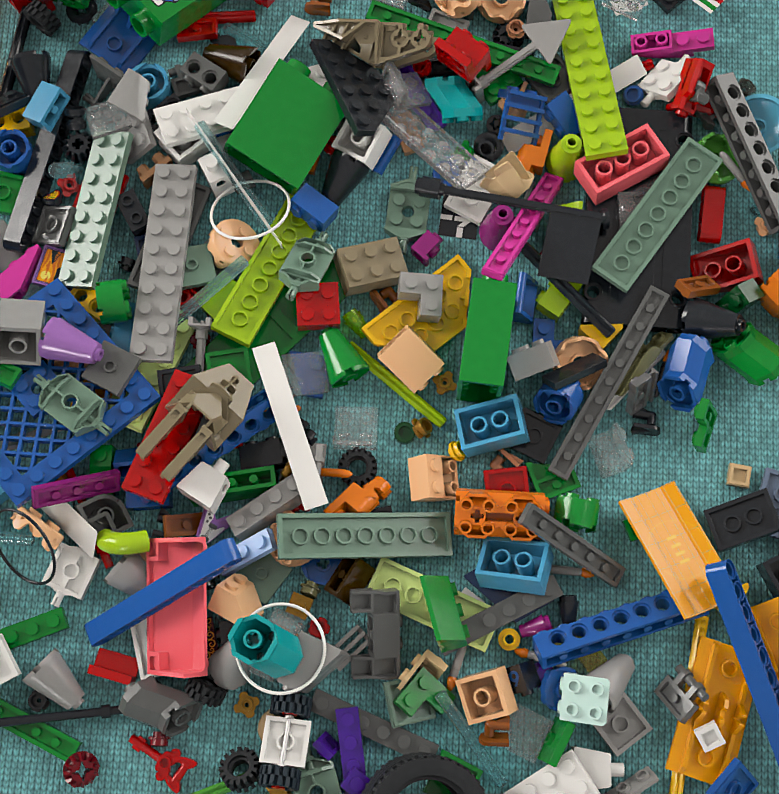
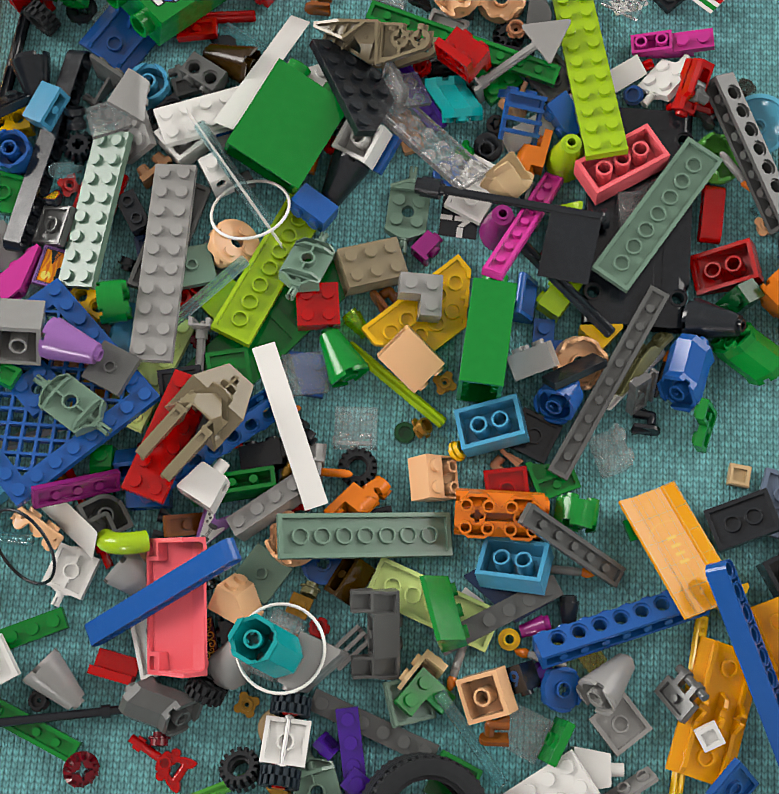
light blue plate [222,528,277,577] -> none
light aqua bracket [557,672,610,726] -> none
dark orange plate [675,275,721,299] -> none

